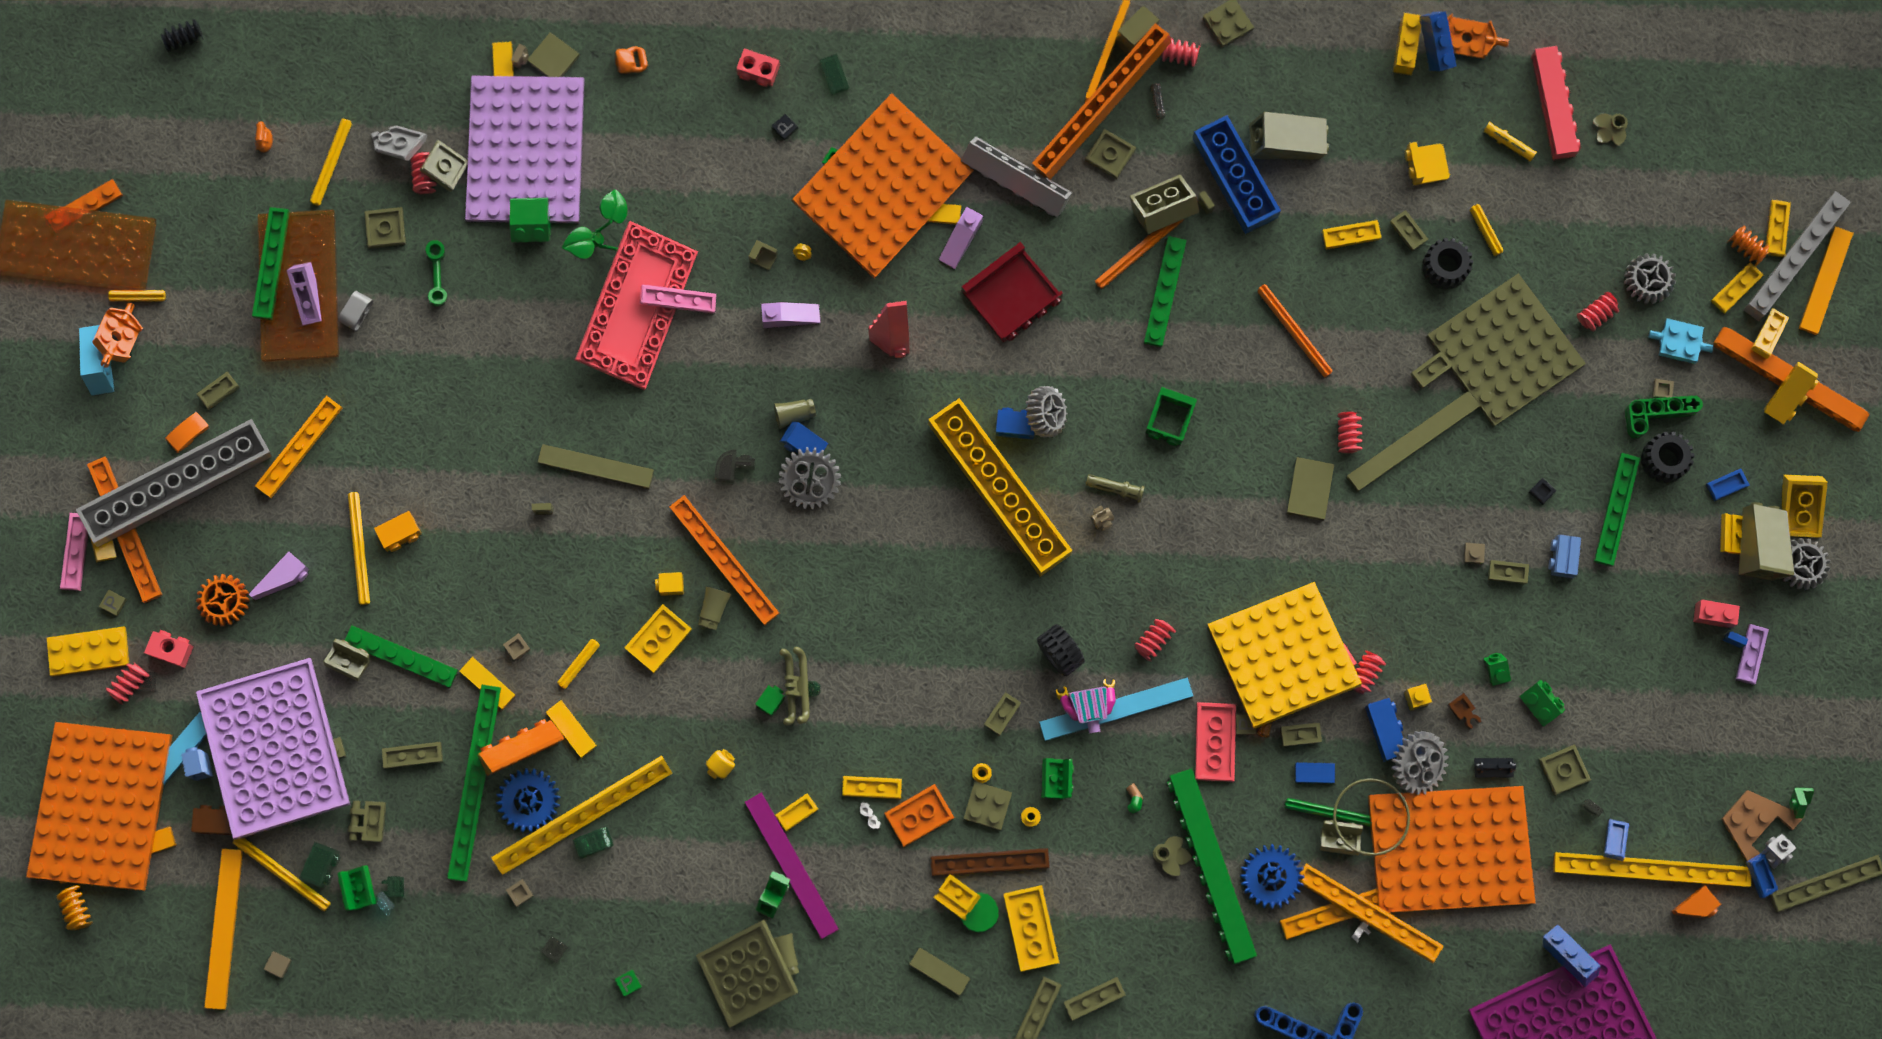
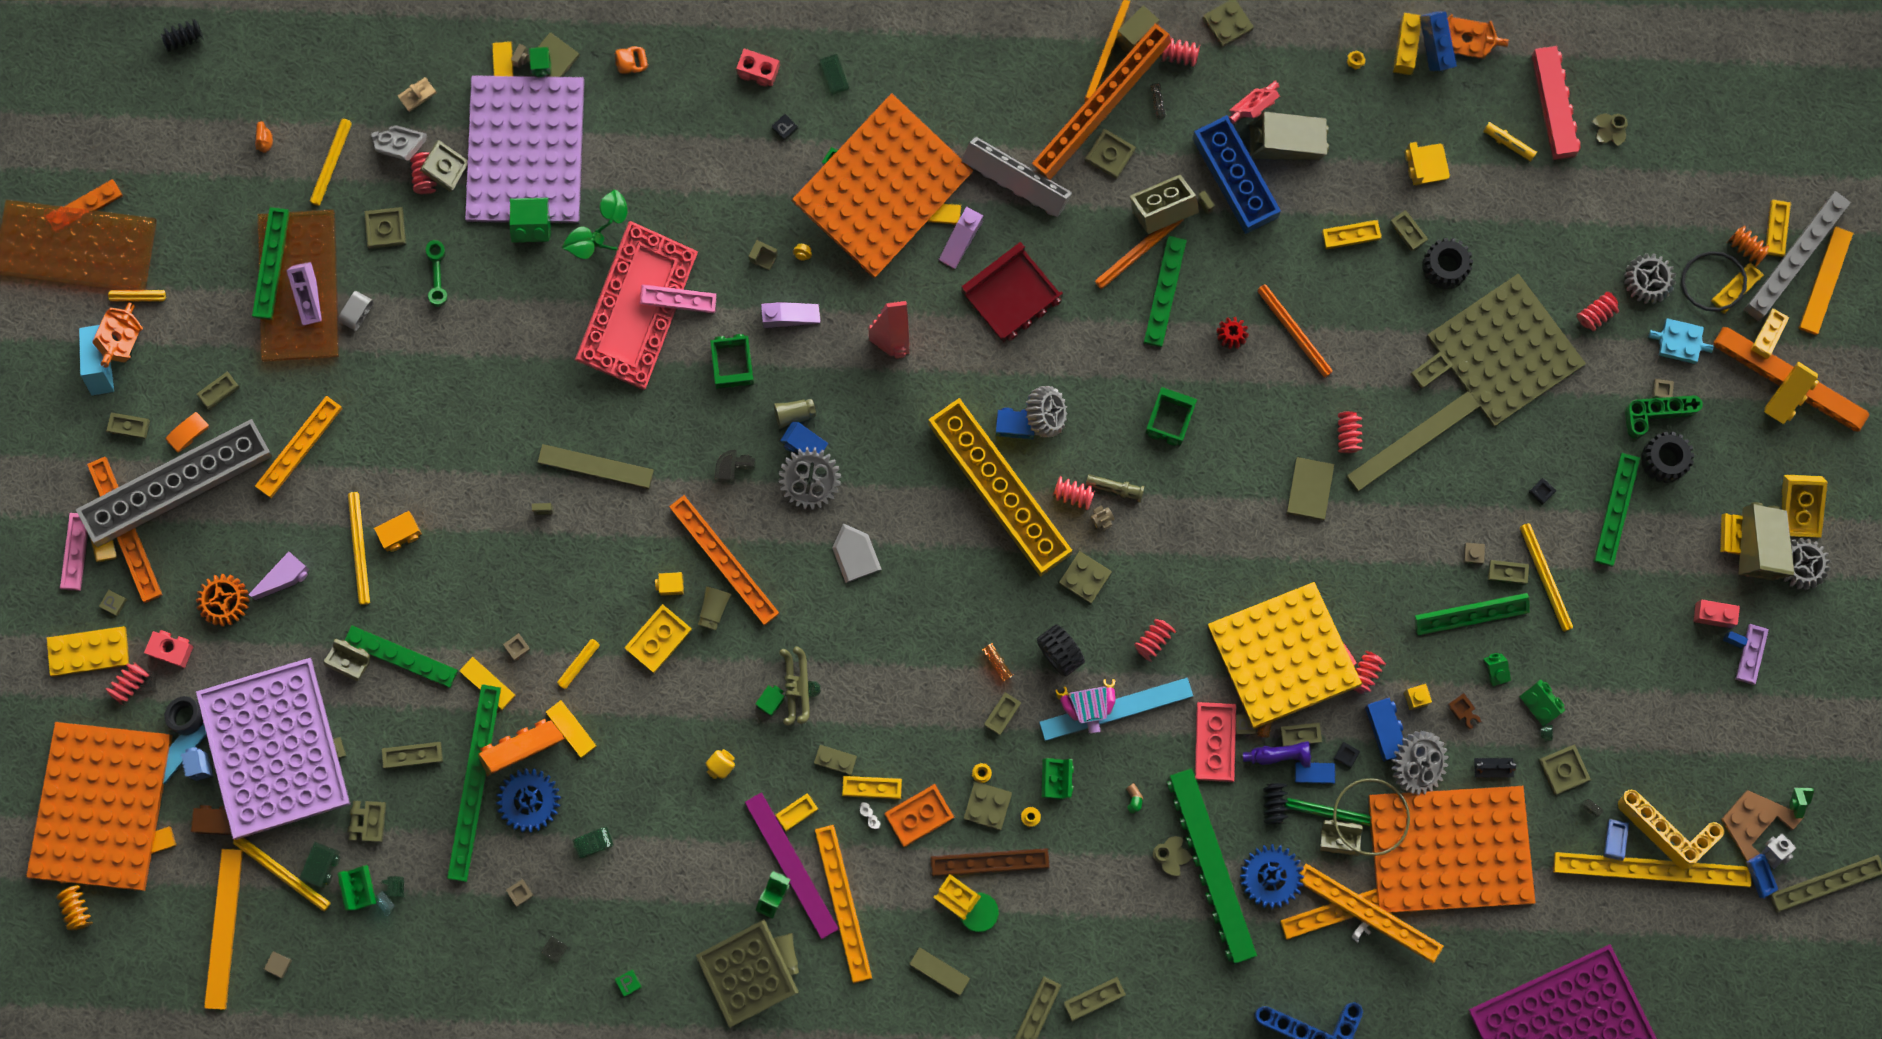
yellow plate [492,756,672,875] -> none
yellow plate [1003,885,1059,972] -> none
yellow axle [1470,204,1503,256] -> none
brick [1542,924,1601,987] -> none
medium blue brick [1549,535,1581,578] -> none
orange slope [1671,886,1721,918] -> none
blue tile [1706,468,1749,501] -> none
none -> olive plate [107,413,150,439]
none -> black tyre [164,696,203,736]
none -> tan hips [398,77,437,112]
none -> green brick [529,47,552,77]
none -> green window [710,334,754,389]
none -> olive plate [814,745,857,775]
none -> light orange tile [815,825,872,983]
none -> light grey tile [832,524,882,583]
none -> clear orange pin [982,643,1013,682]
none -> coral piece [1053,476,1095,510]
none -> olive plate [1059,551,1112,604]
none -> red gear [1216,317,1249,349]
none -> coral plate [1229,81,1280,124]
none -> dark purple piece [1243,741,1311,768]
none -> black piece [1263,783,1288,824]
none -> black tile [1334,742,1360,769]
none -> yellow plate [1347,51,1365,69]
none -> green plate [1415,593,1530,635]
none -> yellow axle [1520,523,1573,631]
none -> clear green plate [1541,723,1553,742]
none -> yellow beam [1618,790,1724,870]
none -> black piece [1681,251,1747,312]

